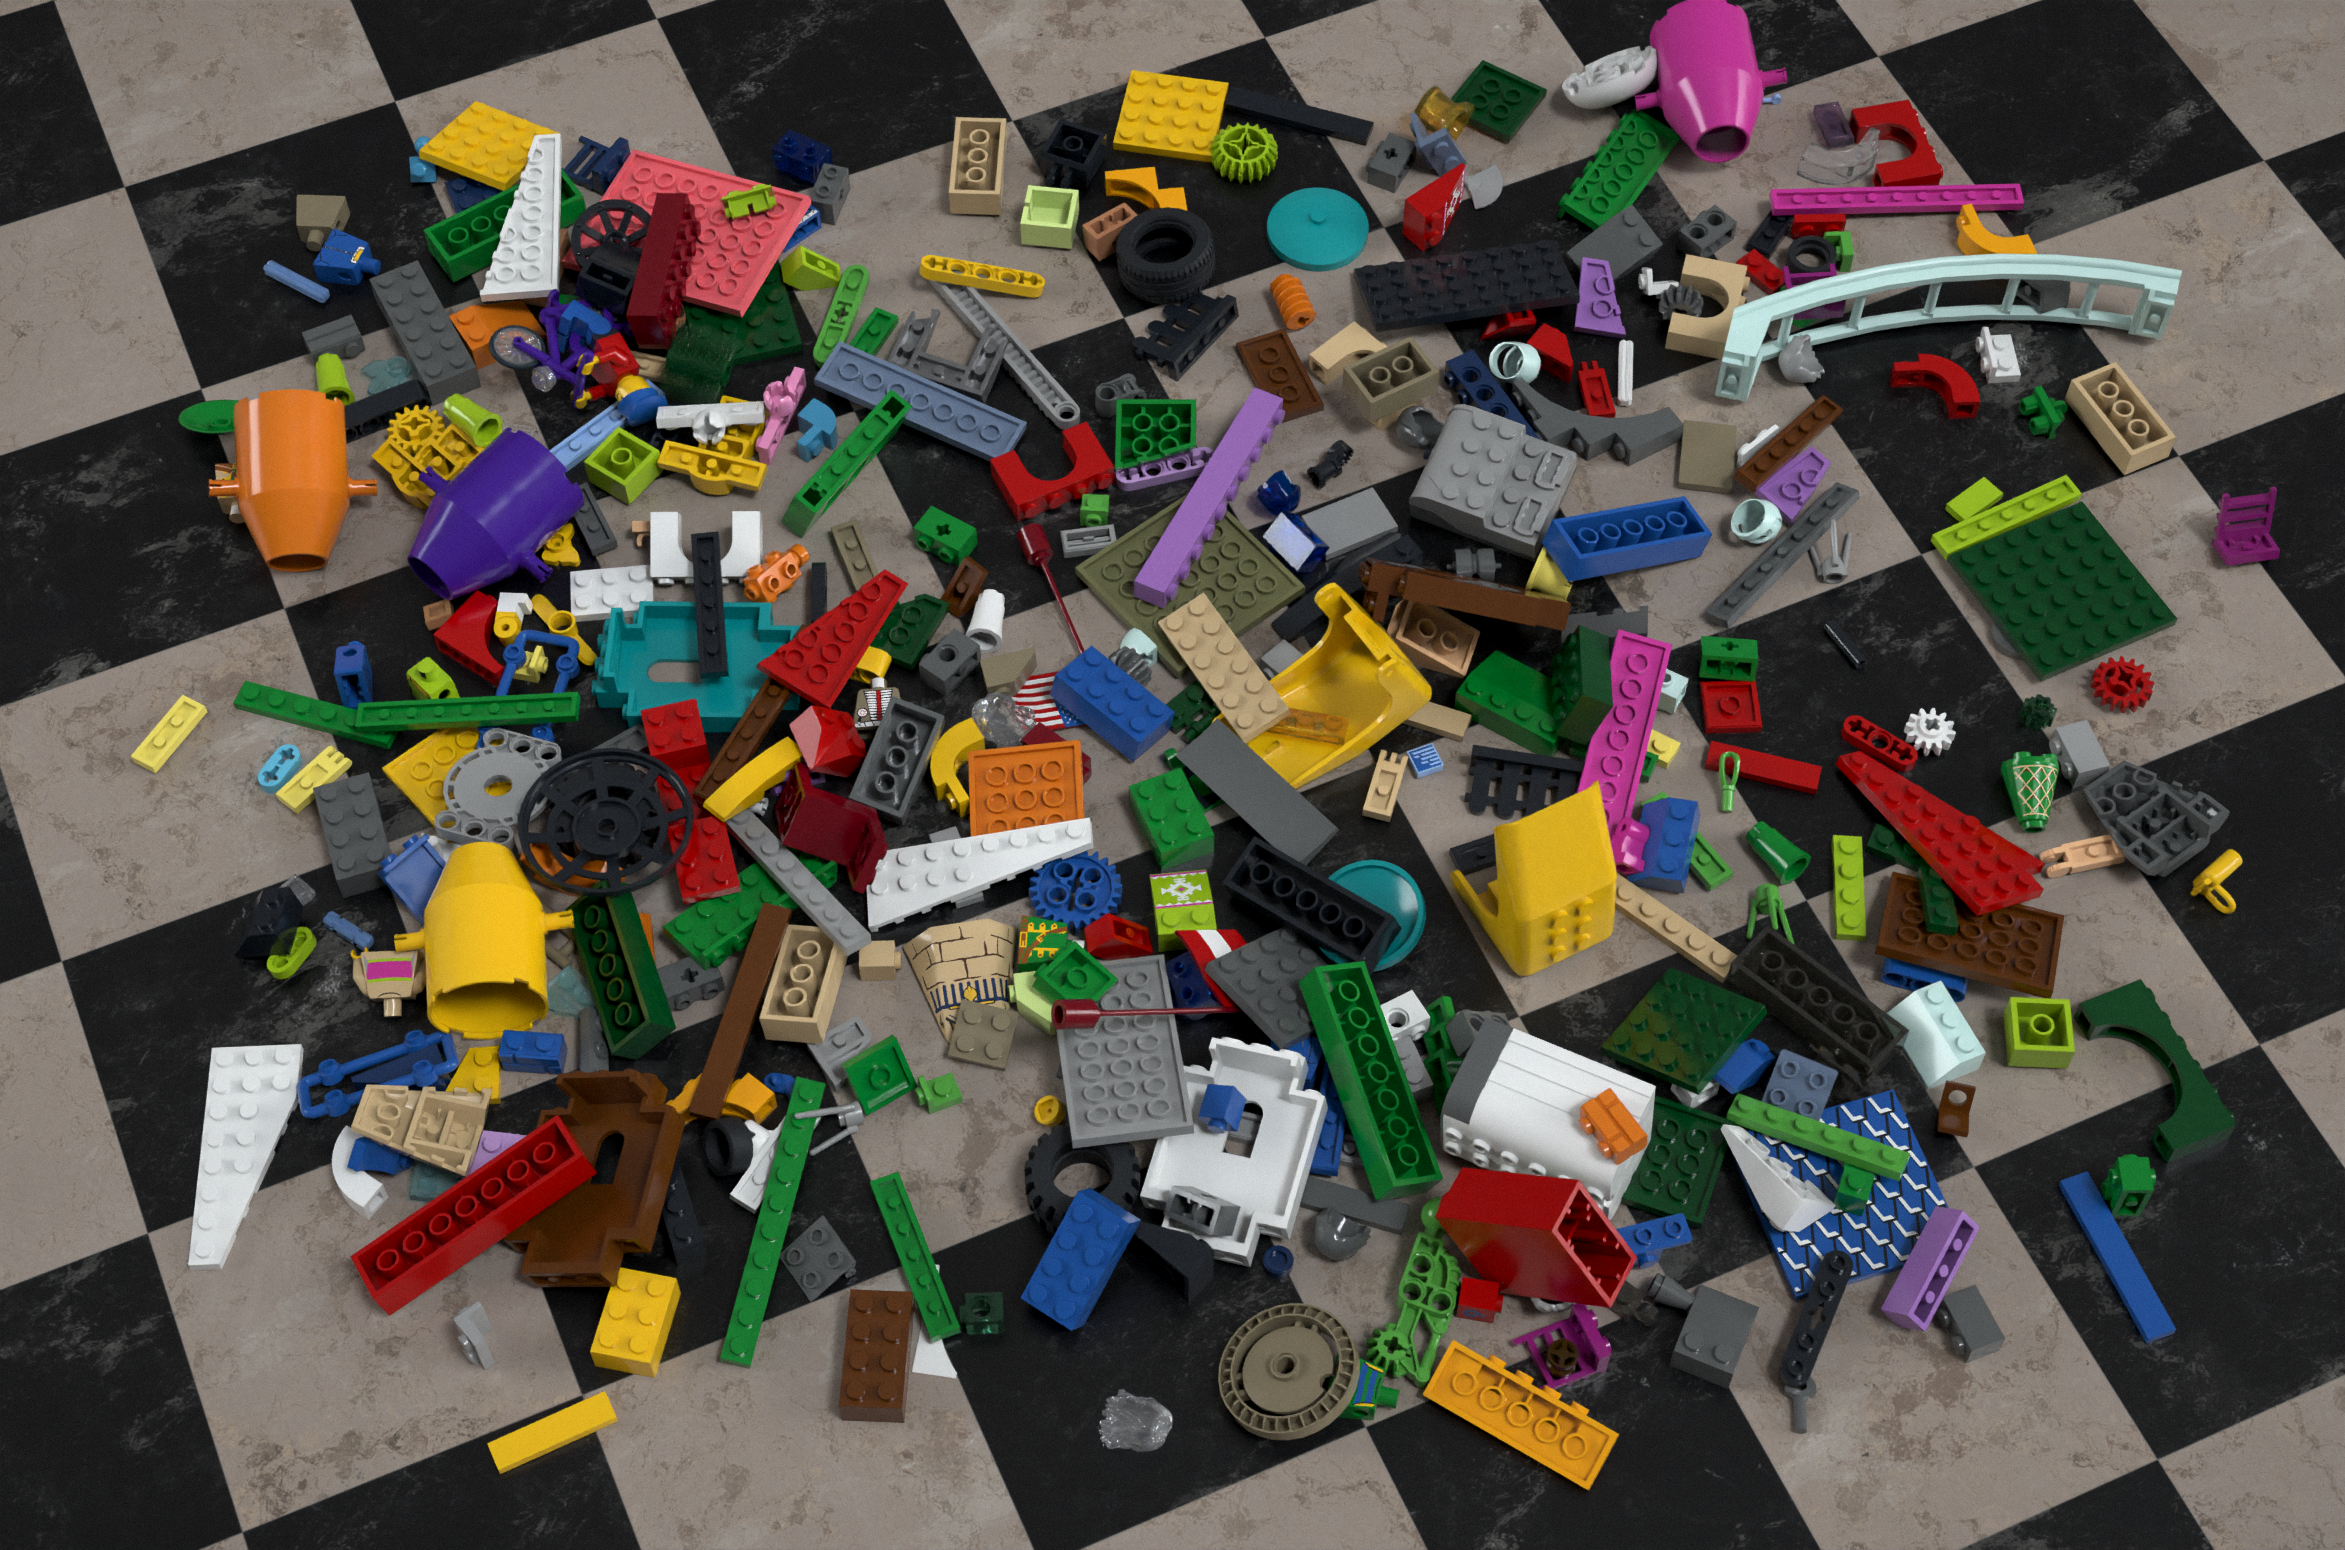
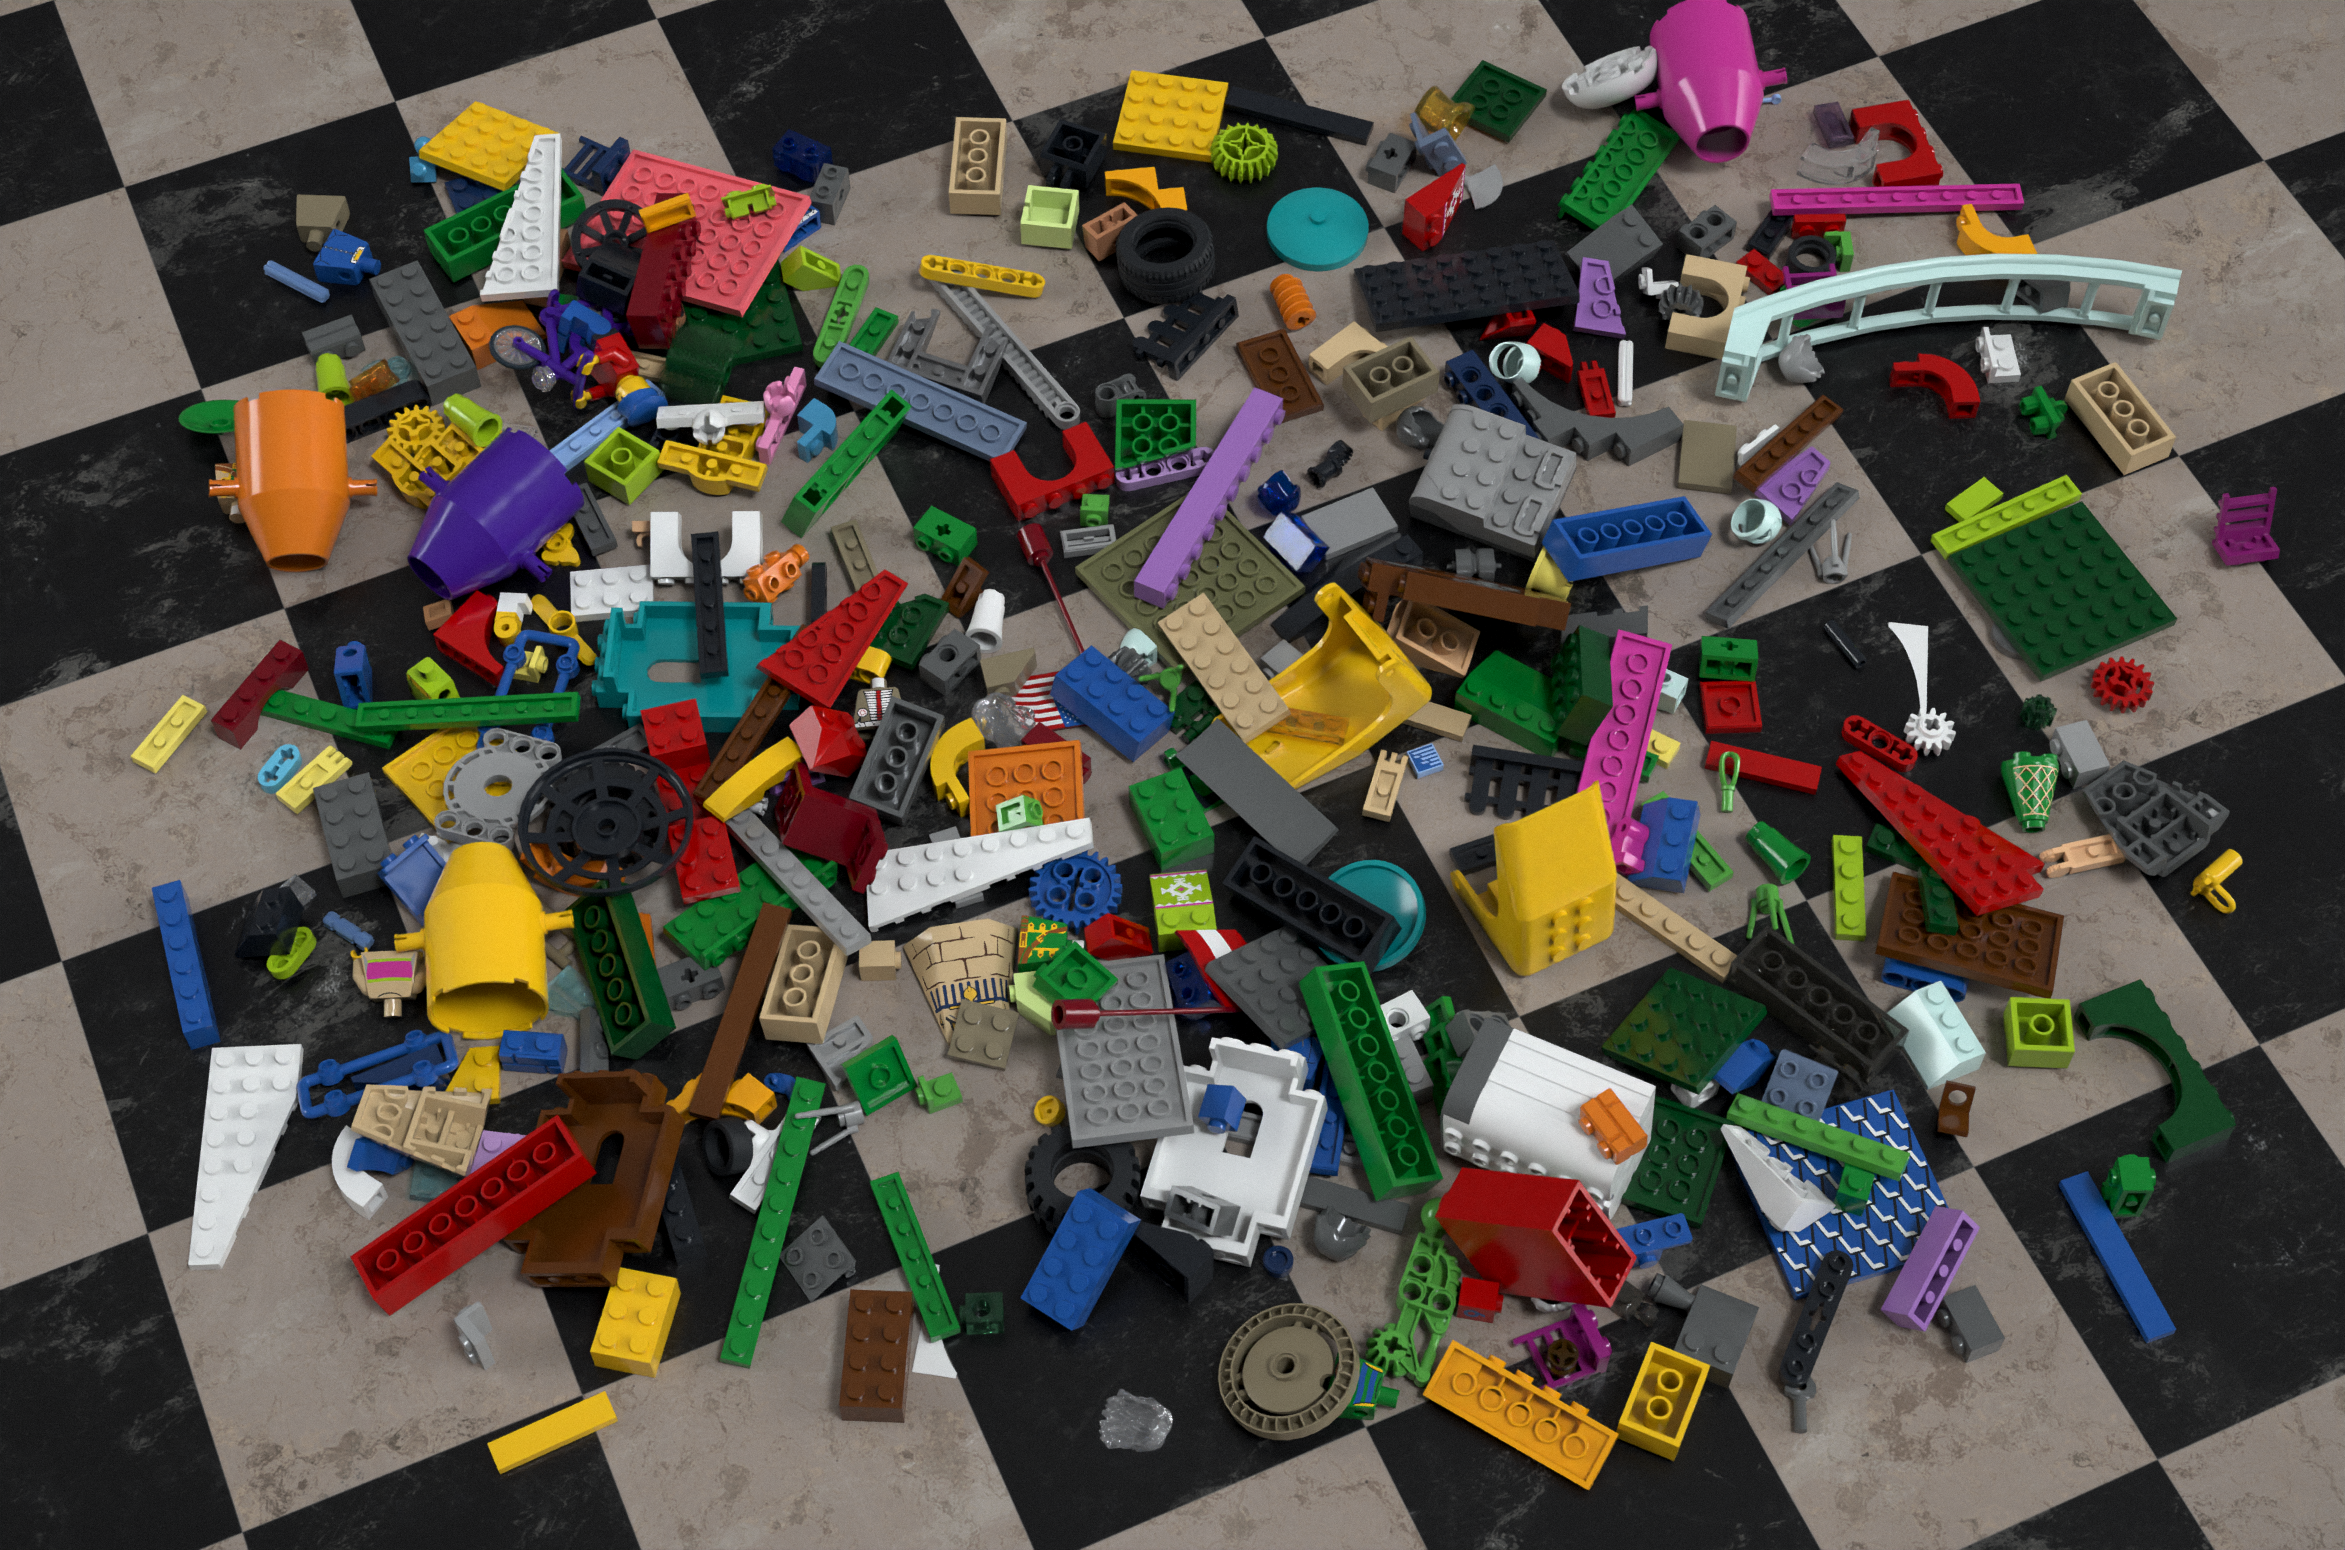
none -> blue brick [152,880,221,1050]
none -> dark red arch [211,640,309,750]
none -> clear orange hips [348,358,400,401]
none -> light orange tile [639,193,696,233]
none -> bright green bracket [996,795,1043,832]
none -> bright green plant [1138,664,1183,713]
none -> yellow brick [1616,1342,1711,1461]
none -> white sticker [1888,622,1928,712]

